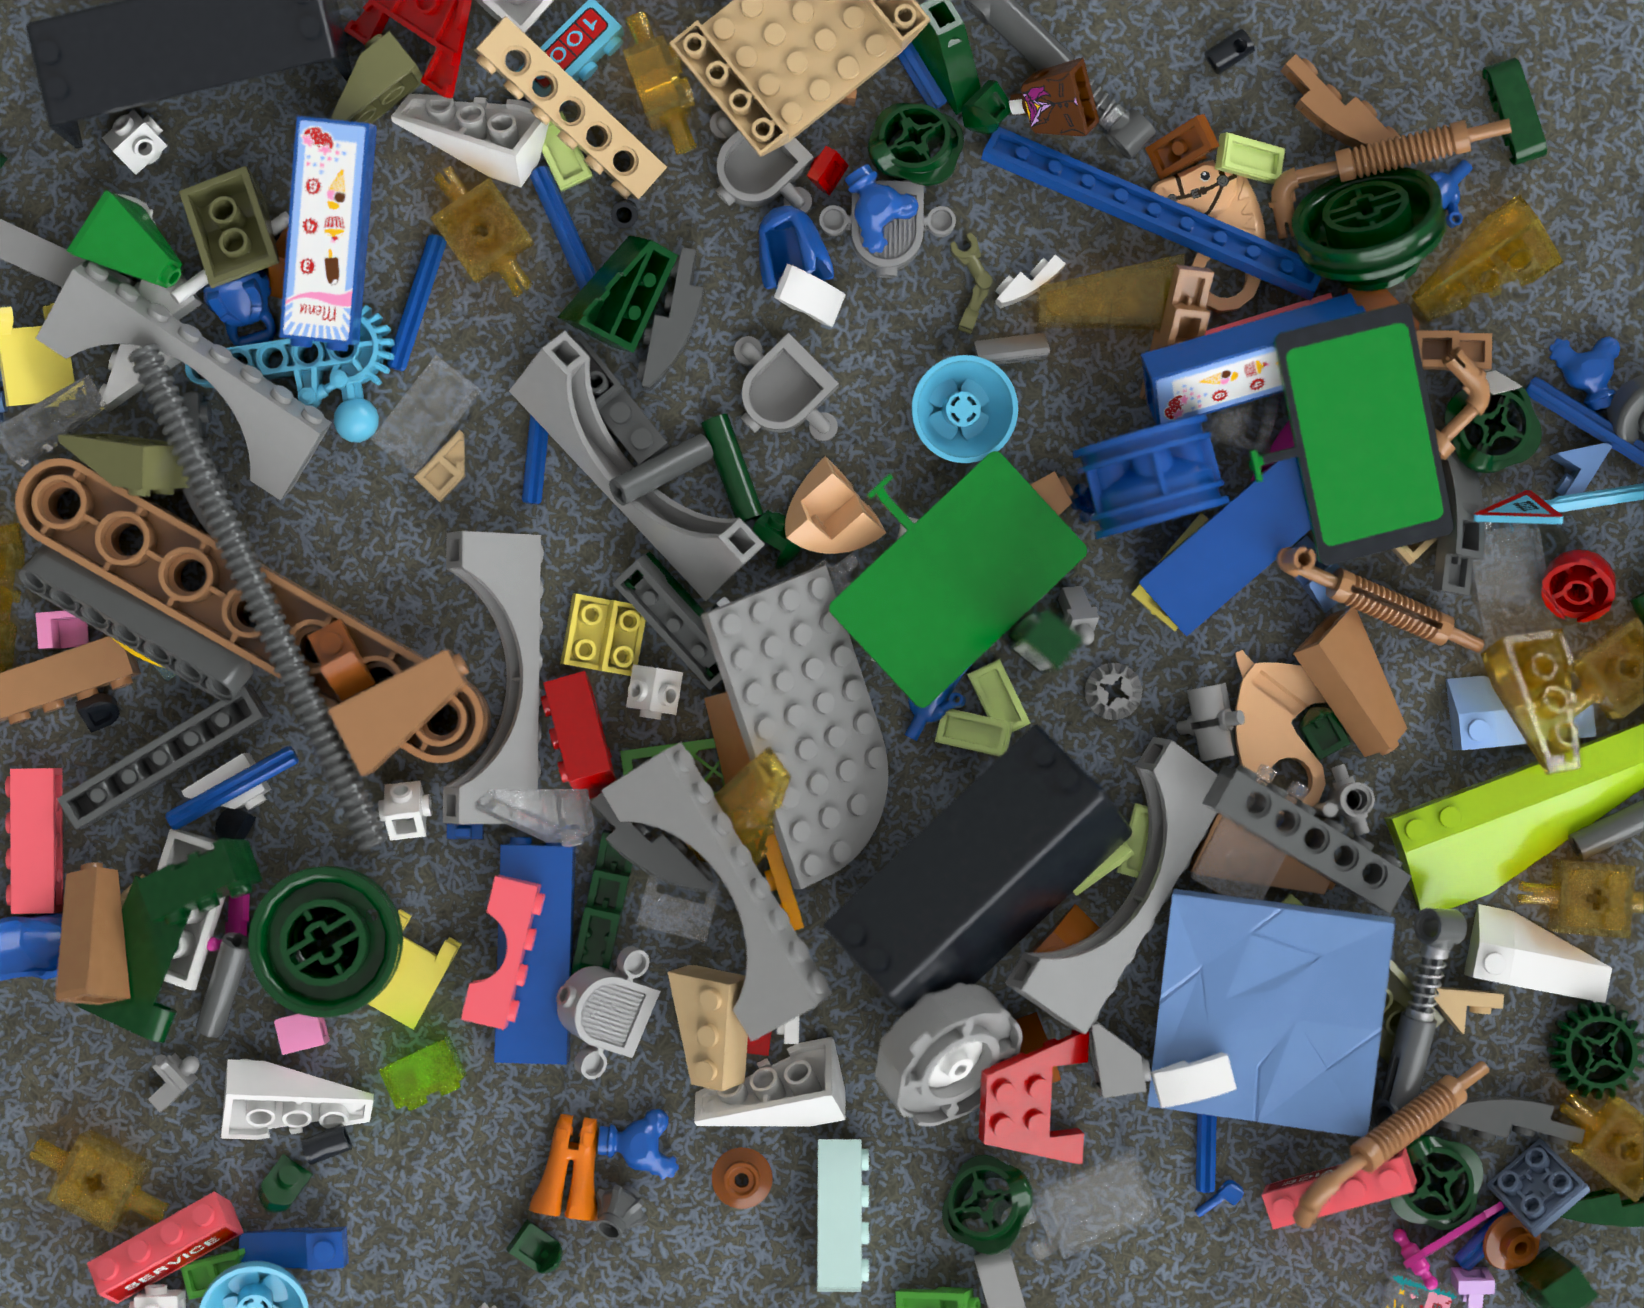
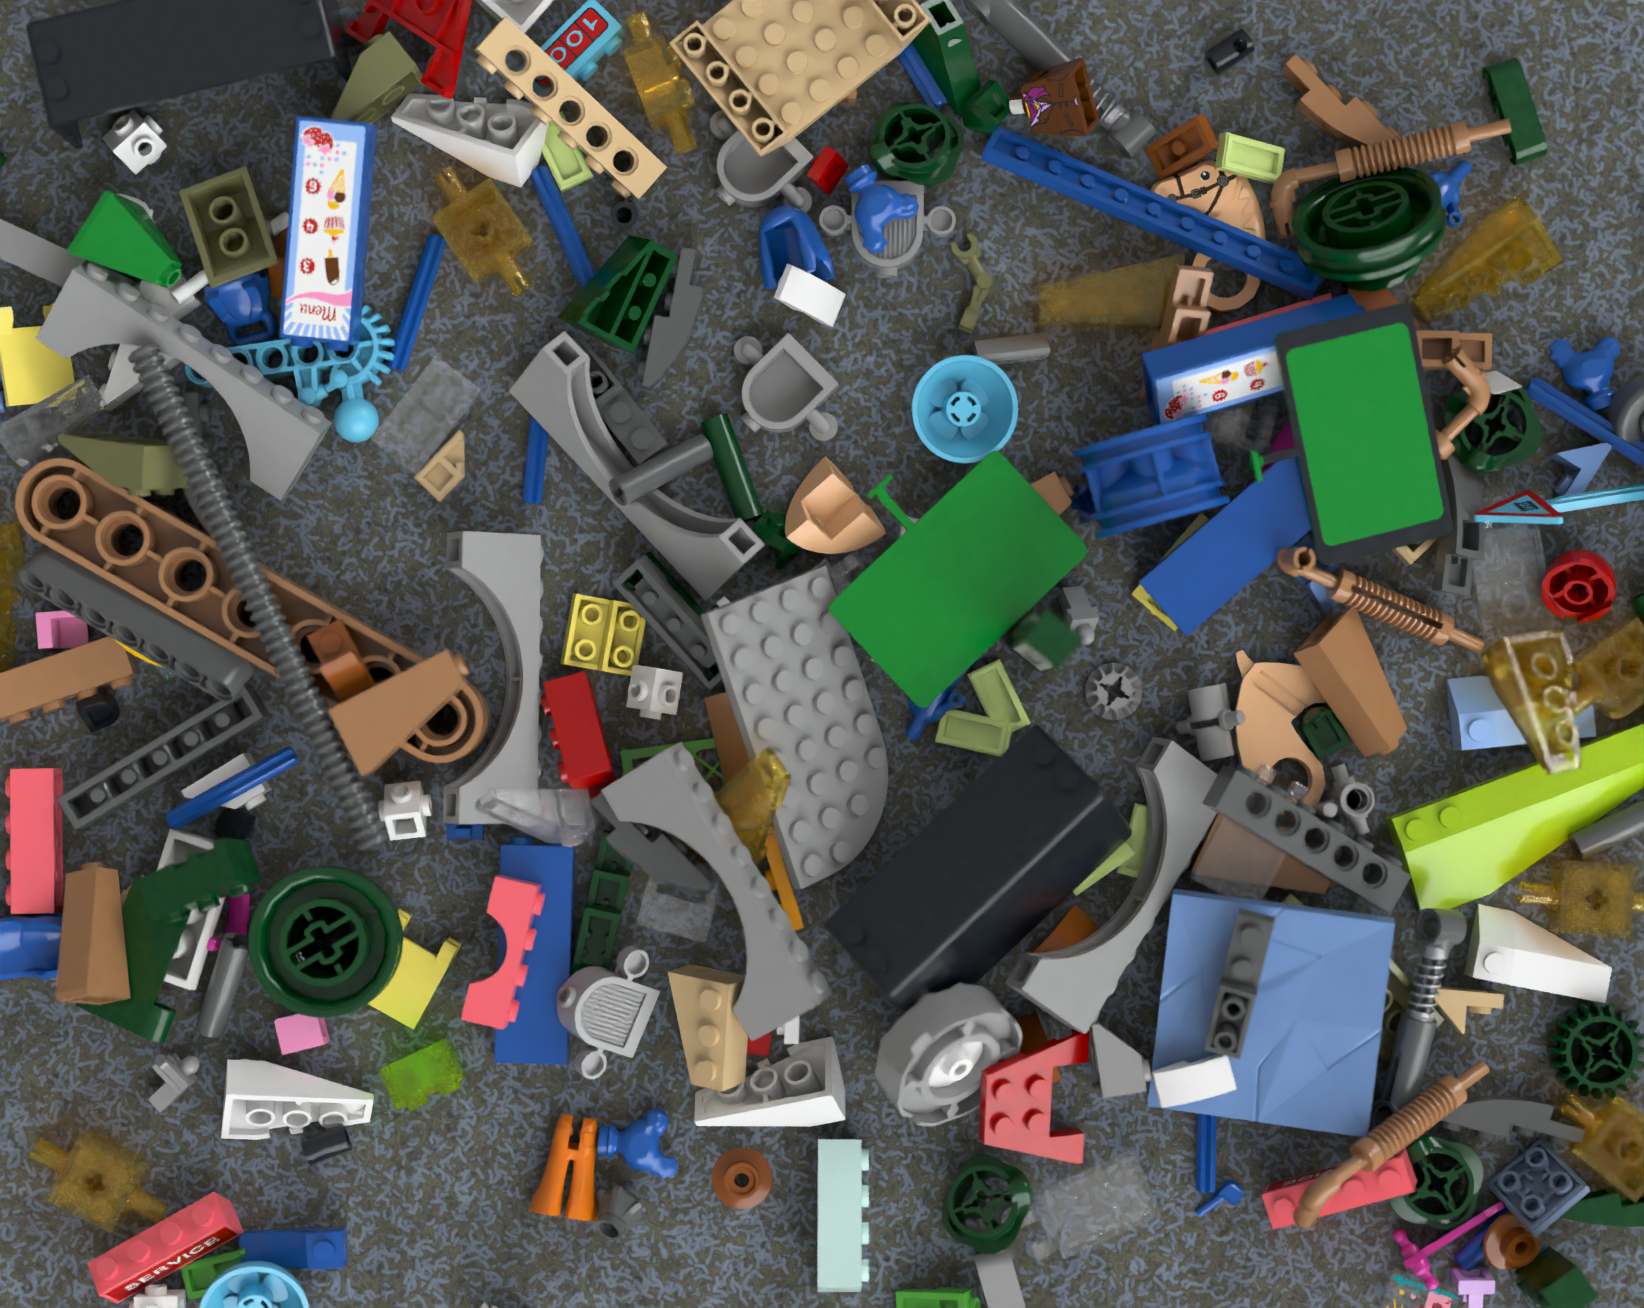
dark green plate [258,1154,313,1213] -> none
dark green plate [506,1219,563,1274] -> none
white slope [995,255,1066,308] -> none
none -> dark grey slope [1204,908,1275,1059]

